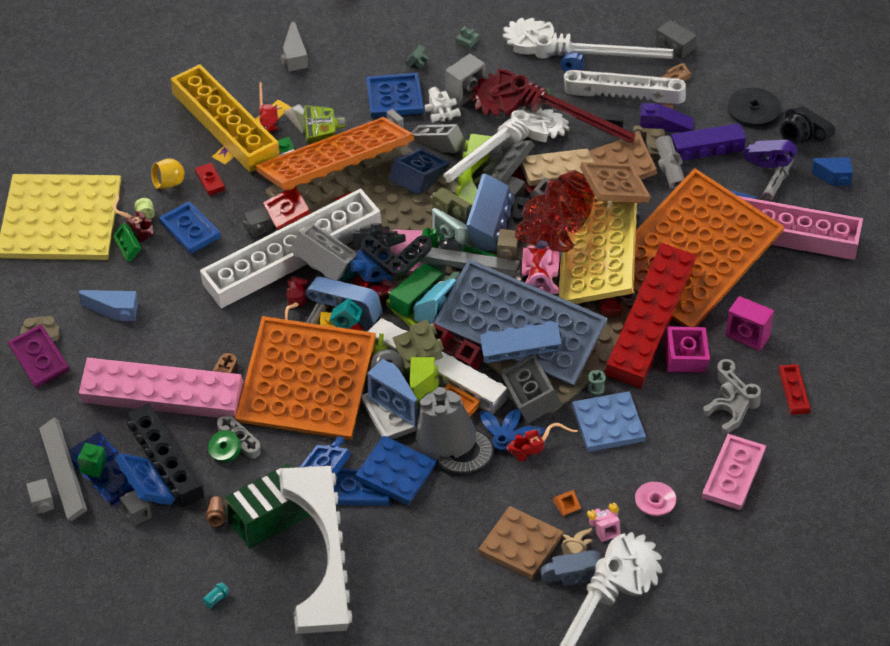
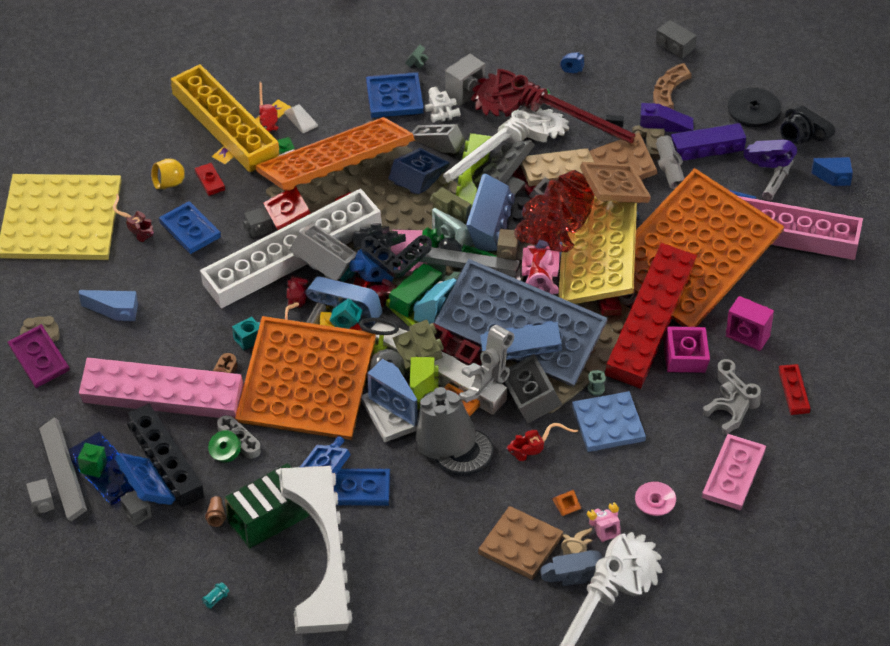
green plate [113,223,142,262] -> none
yellowish green wheel [134,198,155,219] -> none
light grey slope [281,22,308,72] -> none
torso [303,106,345,144] -> none
blue plate [355,435,437,506] -> none
light grey plate [387,109,404,128] -> none
sand green tile [456,26,479,49] -> none
blue plant [480,409,546,452] -> none
white piece [503,18,673,59] -> none
white gear [564,70,686,104] -> none
none -> teal brick [232,316,260,351]
none -> black piece [359,318,399,335]
none -> light grey piece [459,325,514,403]

